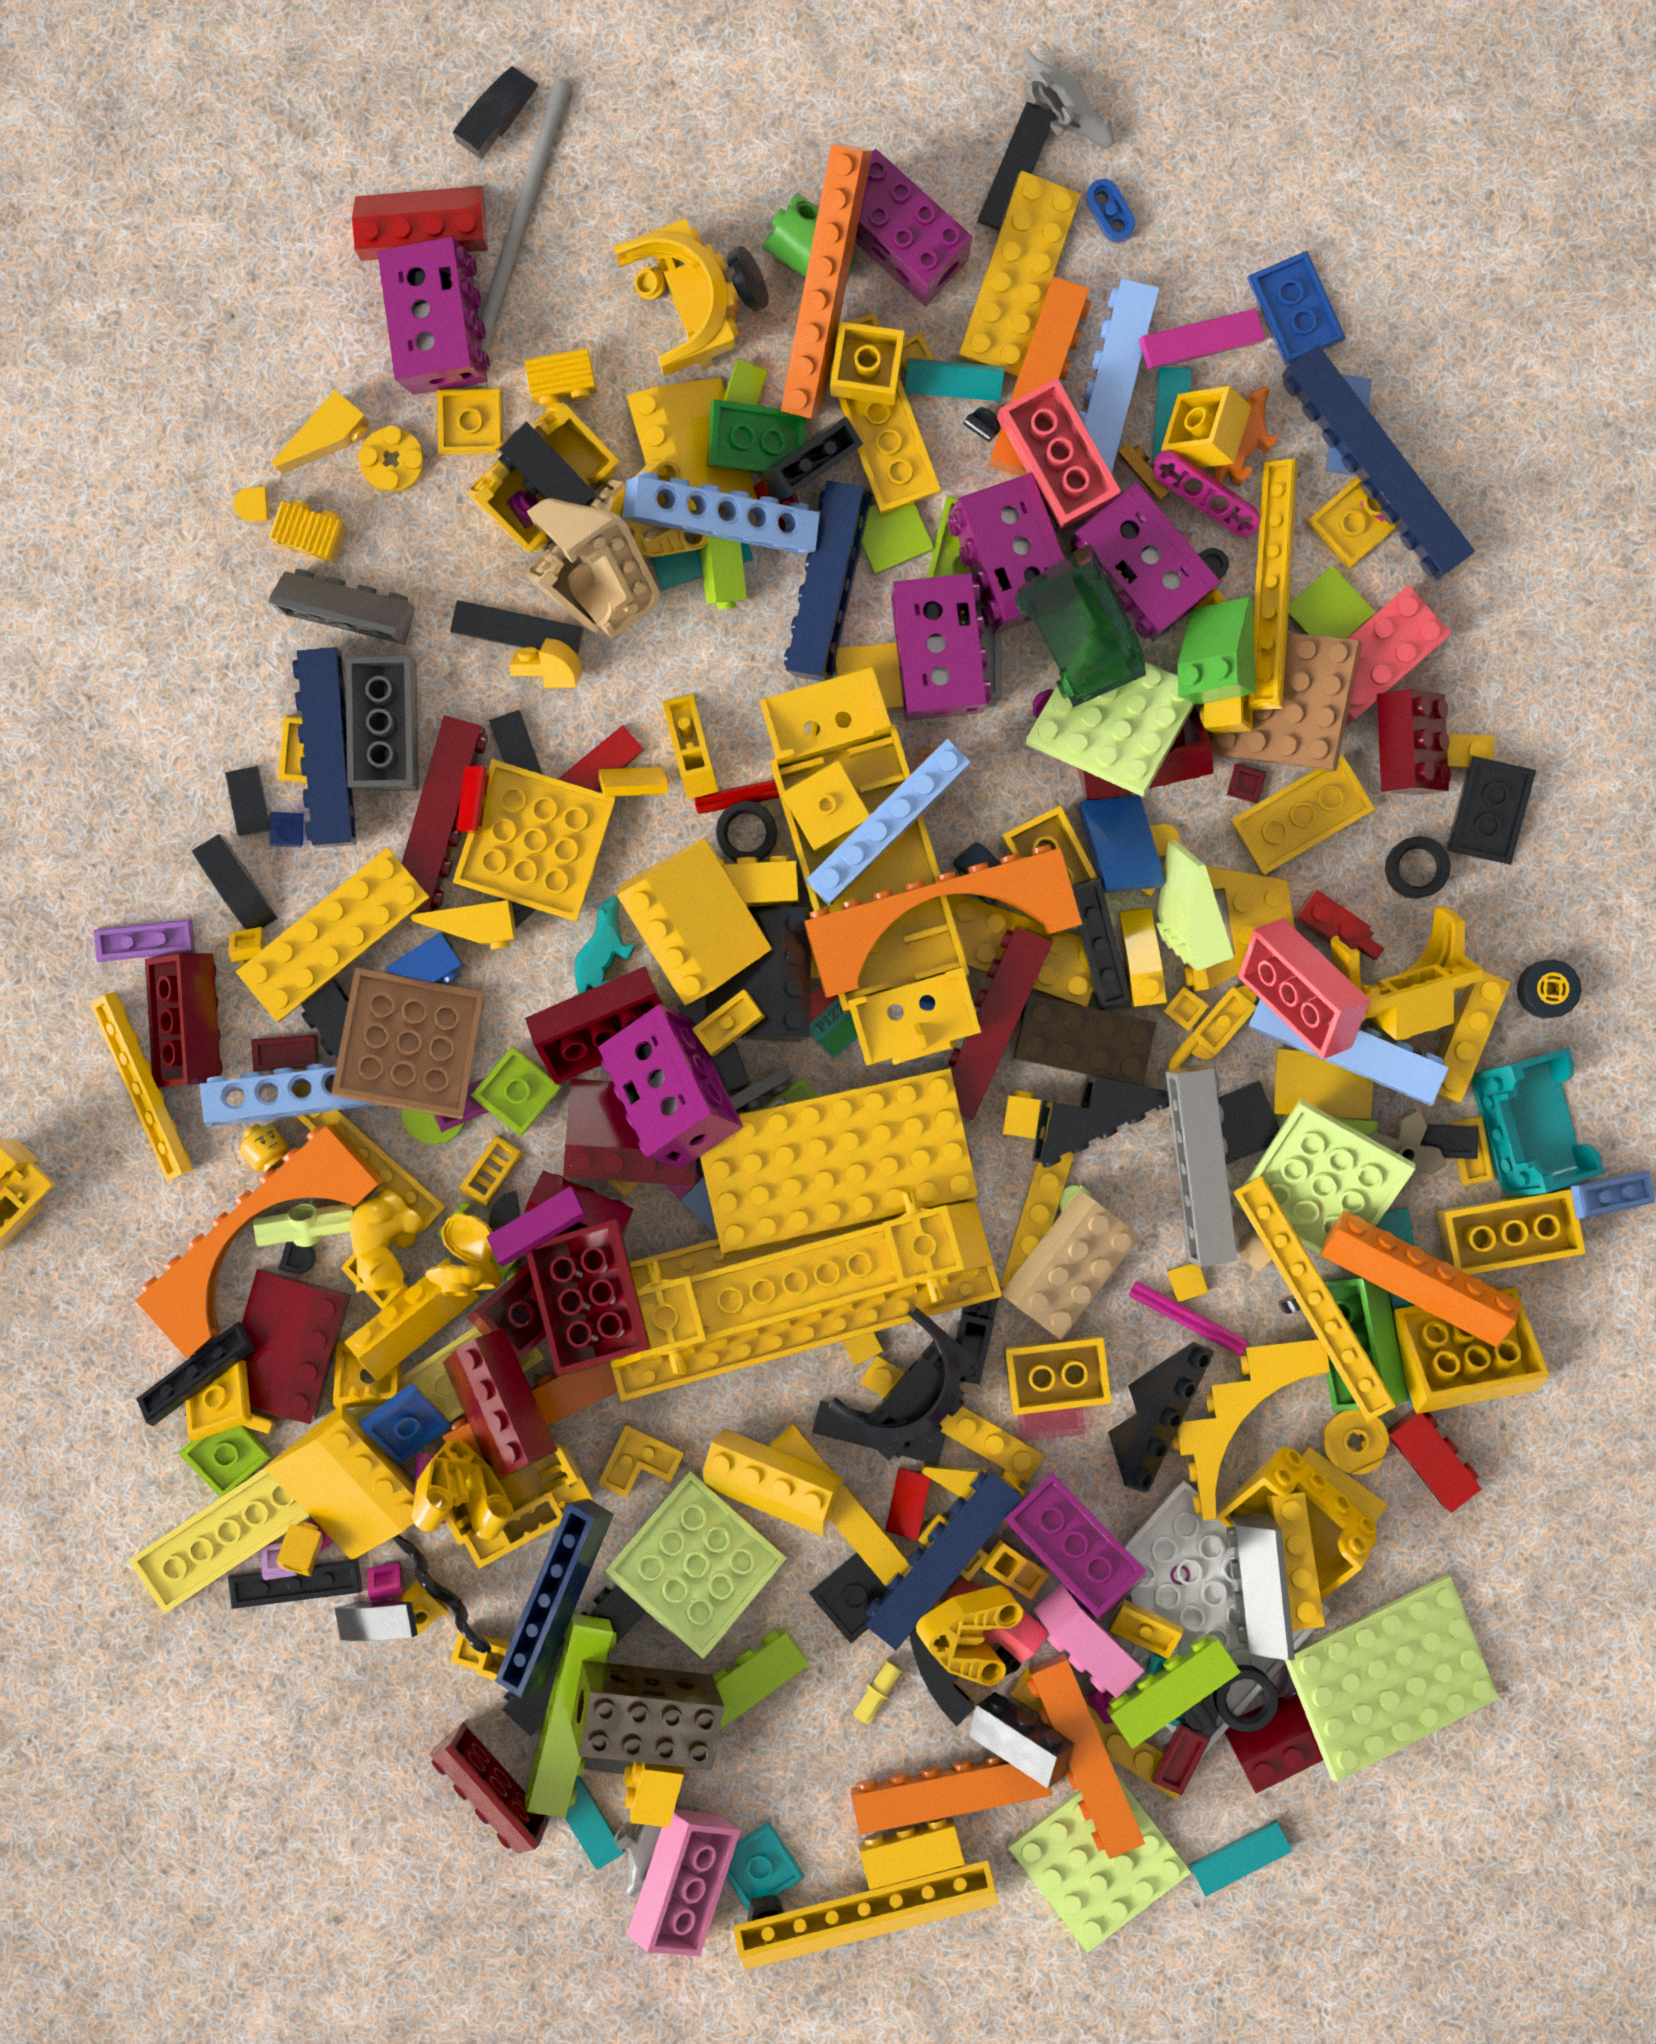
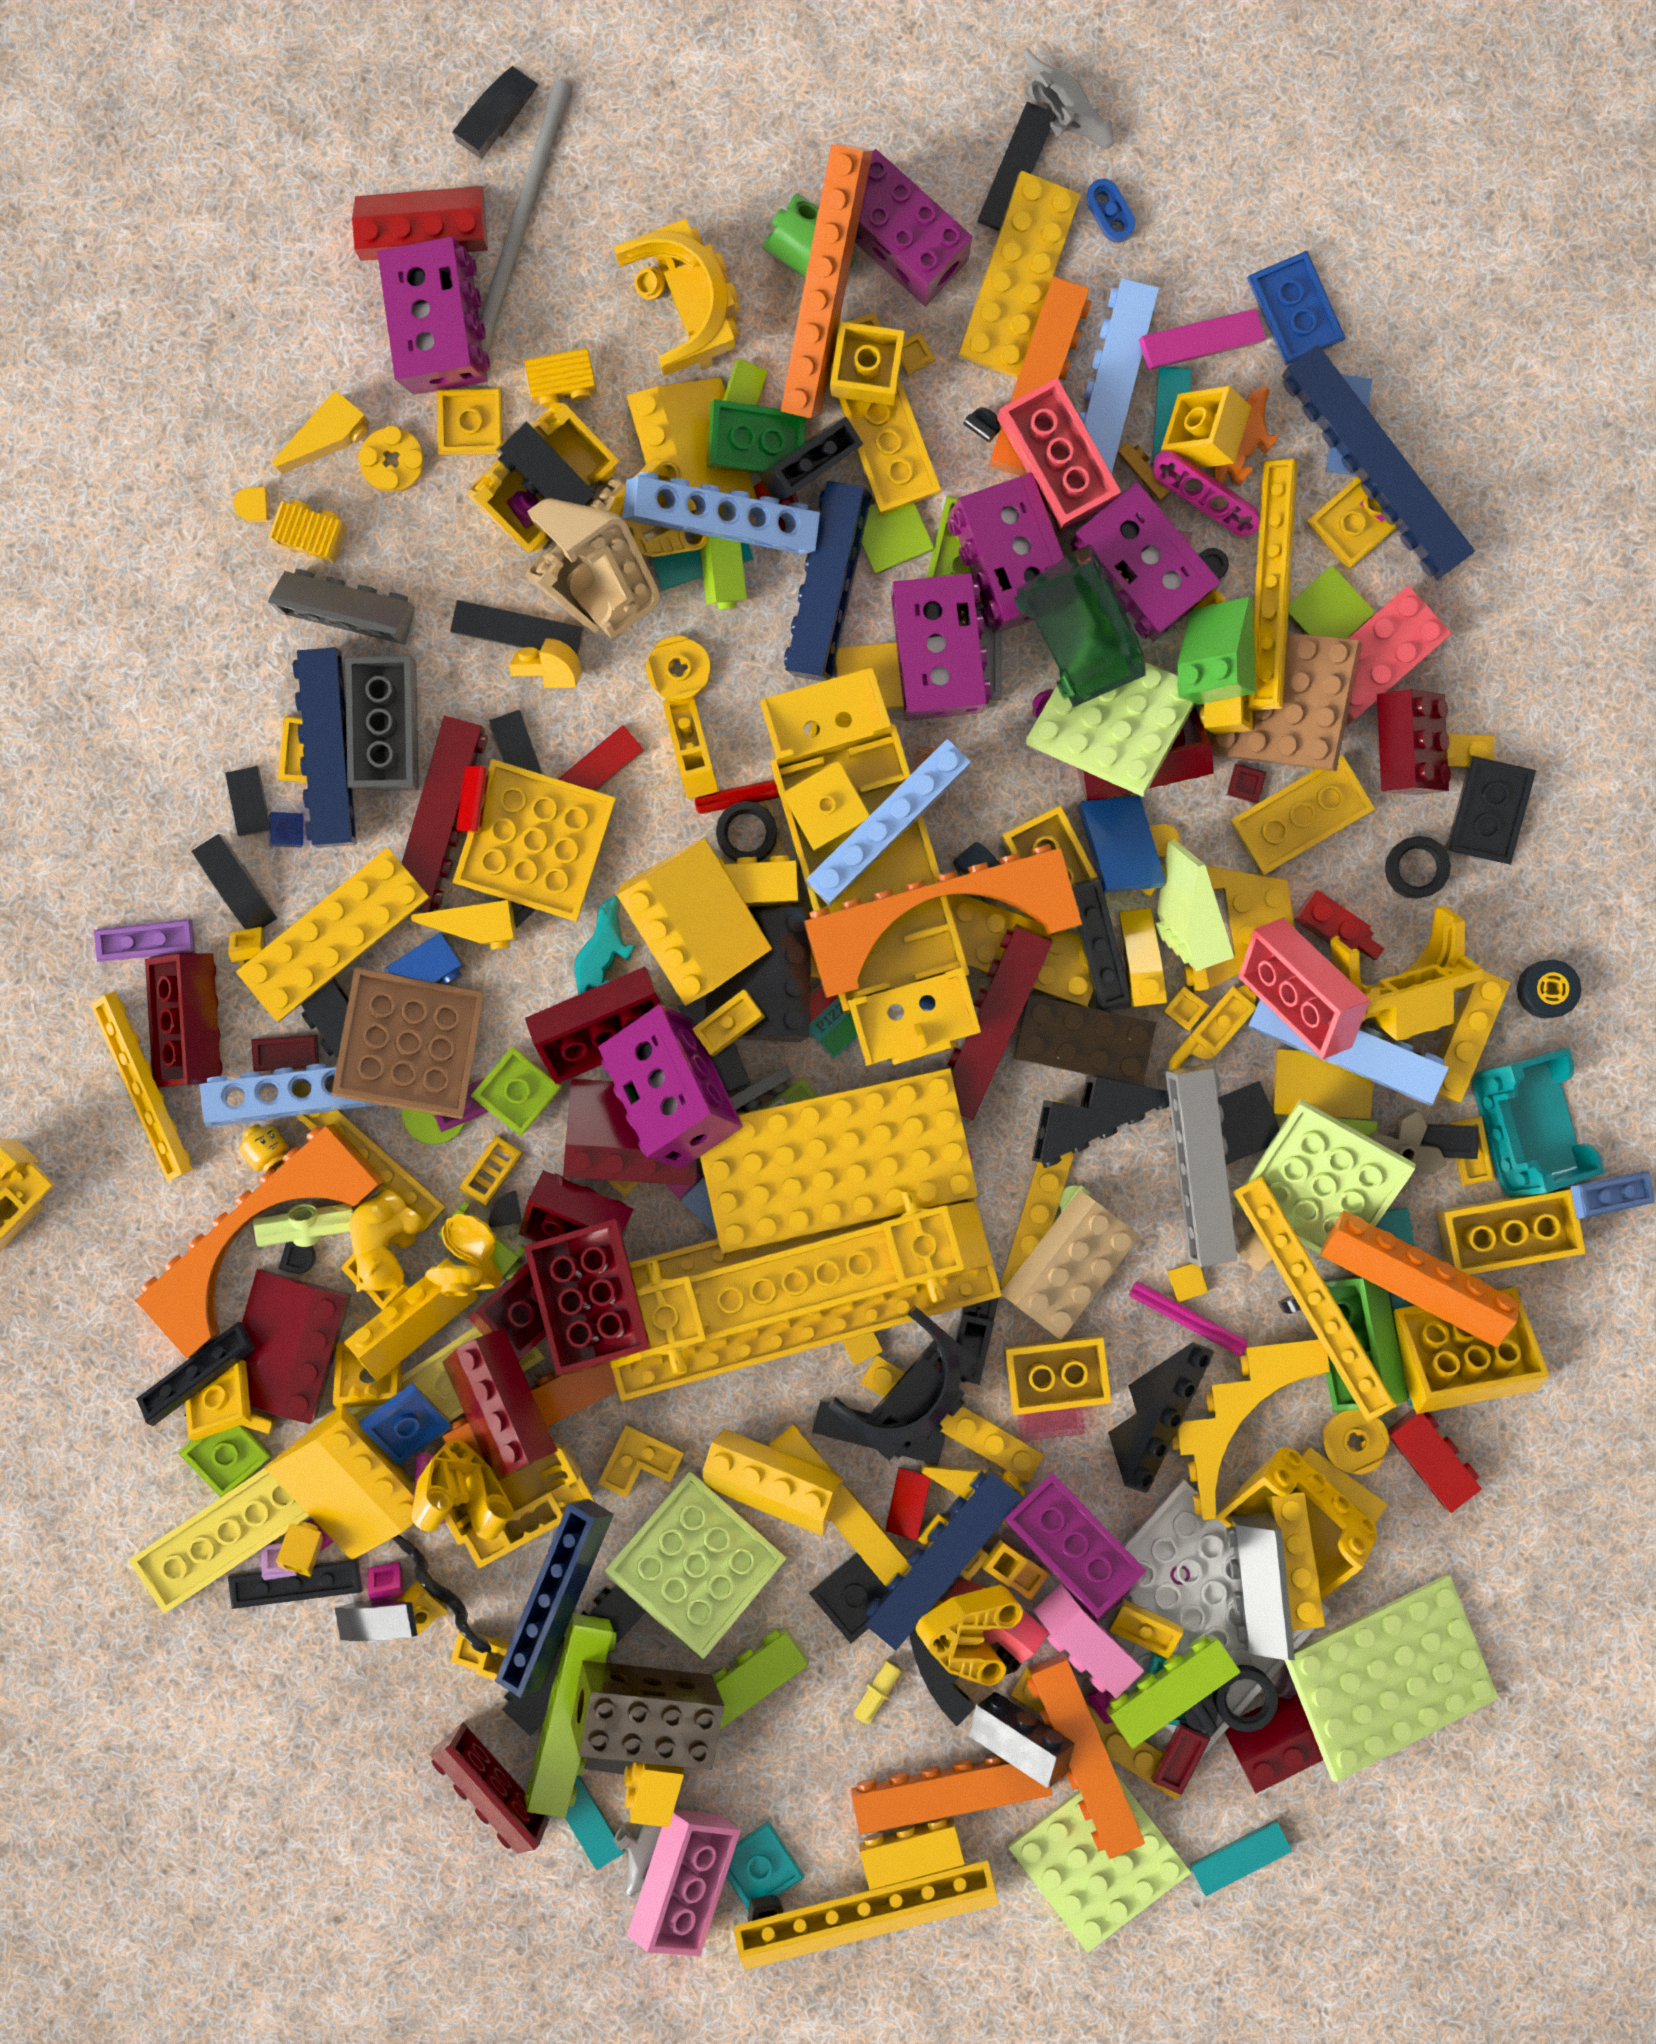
magenta tile [486,1186,588,1267] -> none
yellow tile [598,767,668,797] -> none
black tile [727,246,769,312] -> none
teal tile [904,358,1004,401] -> none
yellow brick [1001,1090,1041,1139] -> none
none -> yellow plate [646,635,711,702]

